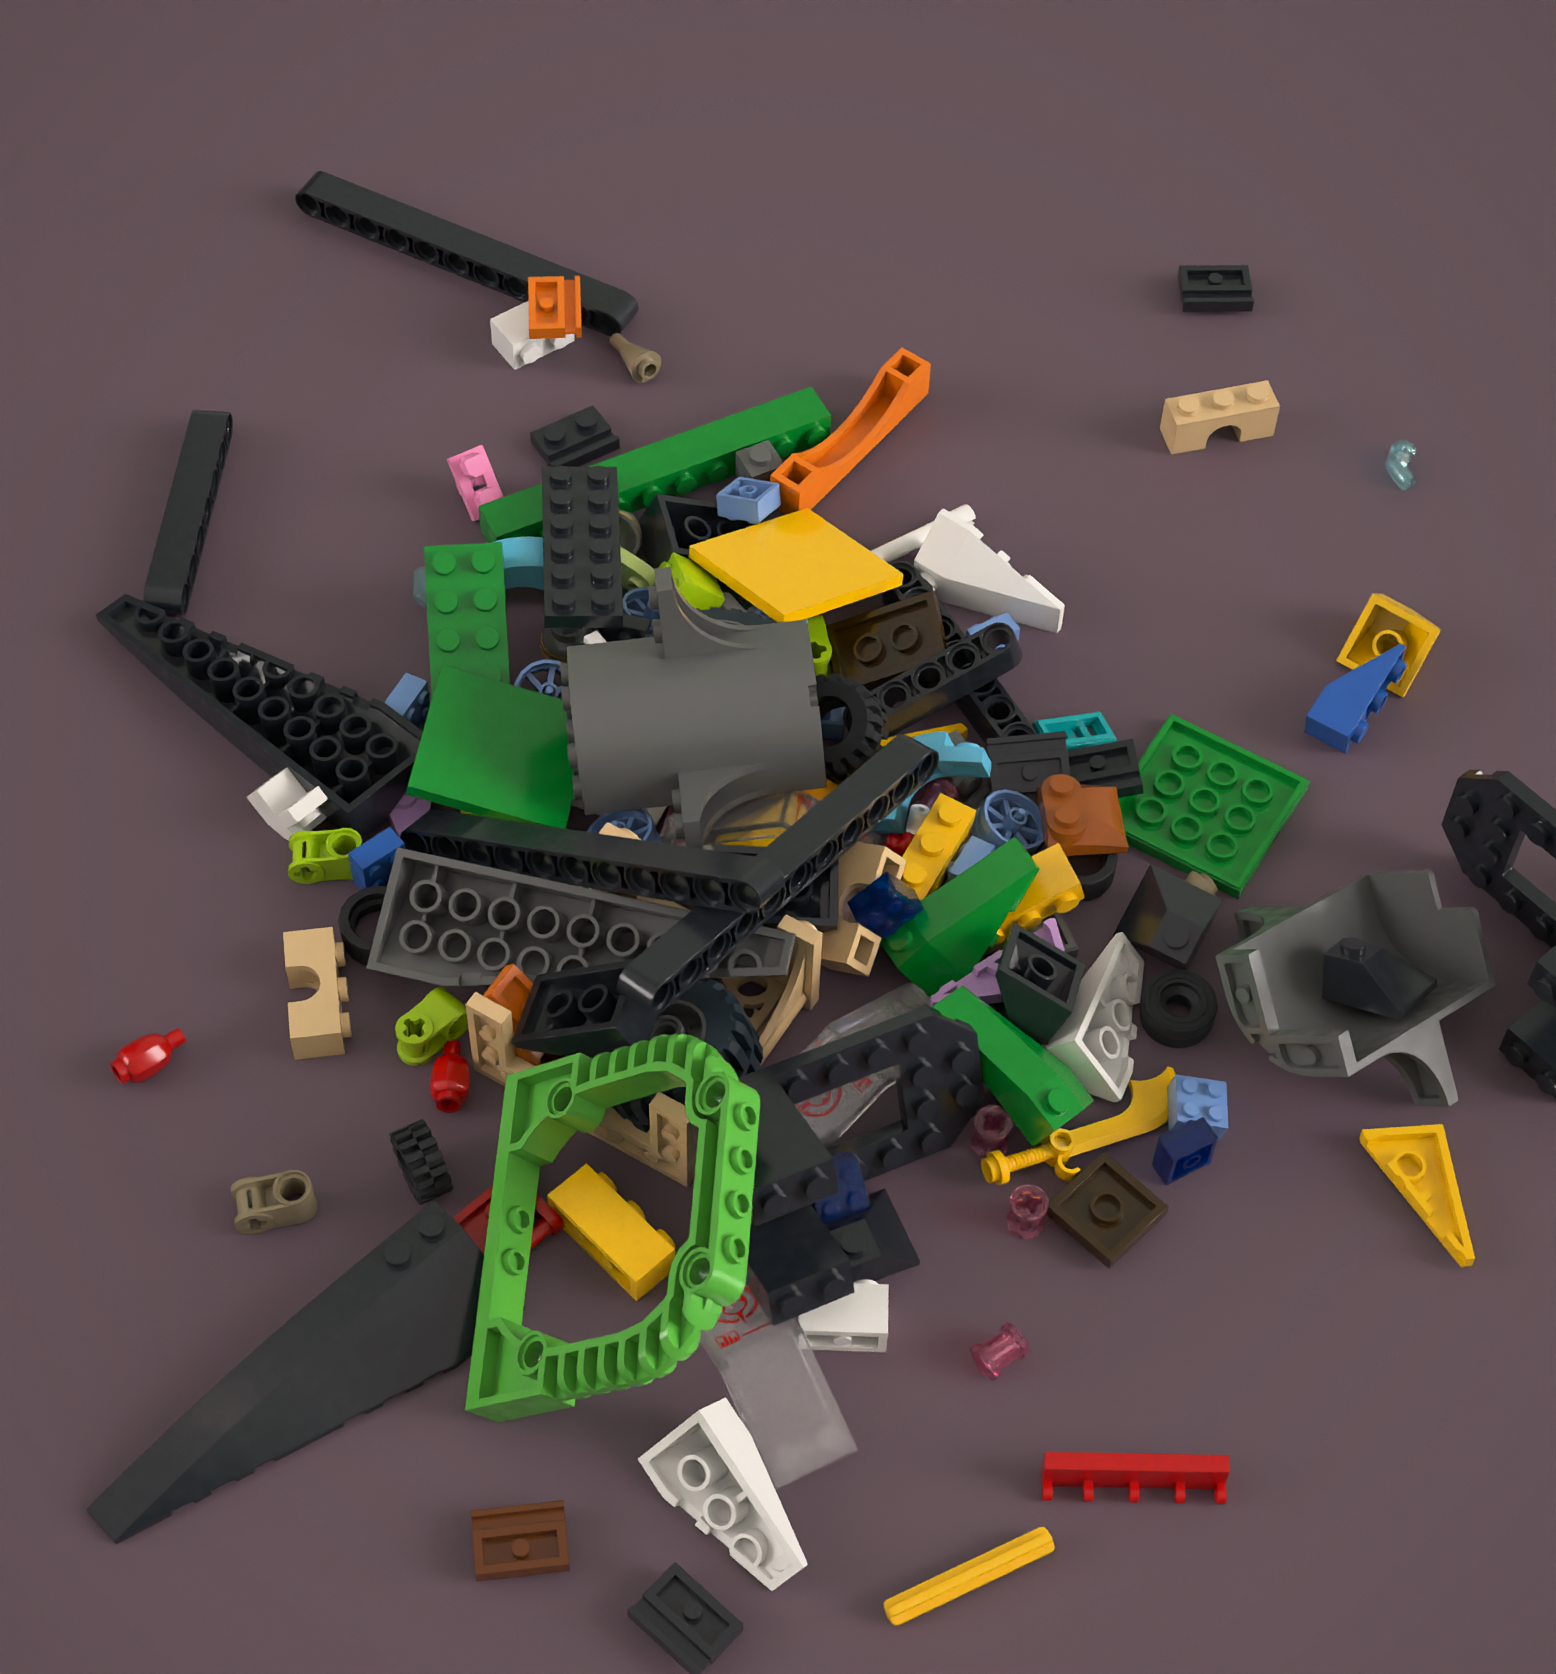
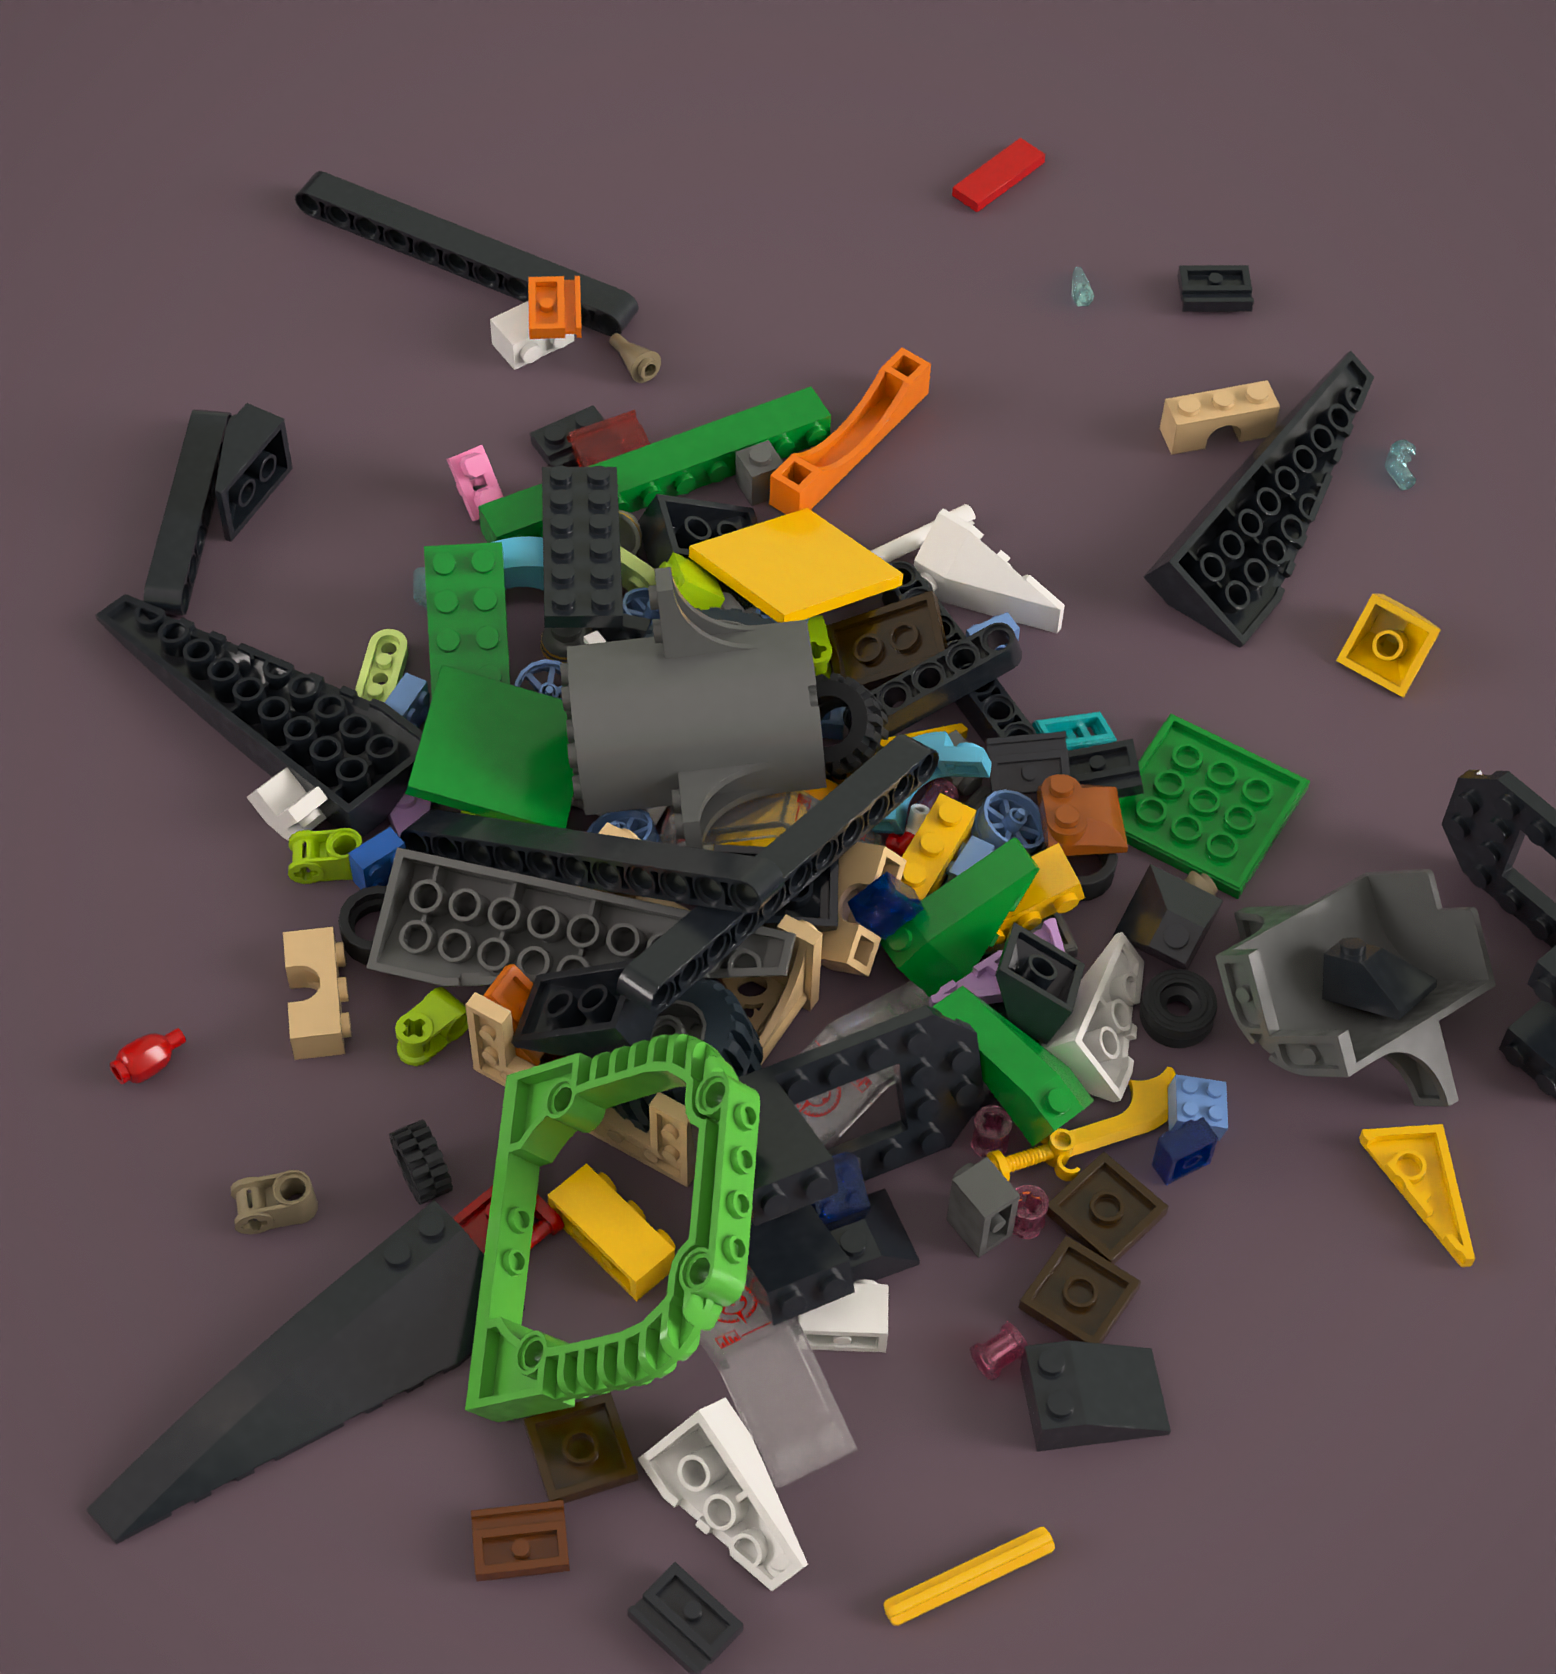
red plant [430,1040,470,1113] -> none
medium blue piece [716,477,781,524] -> none
red hinge [1040,1452,1230,1504] -> none
blue slope [1305,644,1407,754] -> none
none -> black slope [215,403,293,542]
none -> yellowish green plate [355,629,409,702]
none -> dark brown plate [523,1392,638,1504]
none -> clear red plate [566,410,650,467]
none -> dark grey brick [946,1157,1020,1258]
none -> red tile [952,138,1045,212]
none -> dark brown plate [1018,1235,1141,1344]
none -> black slope [1020,1340,1171,1452]
none -> clear light blue bar [1072,267,1094,306]
none -> black wedge [1144,351,1374,648]

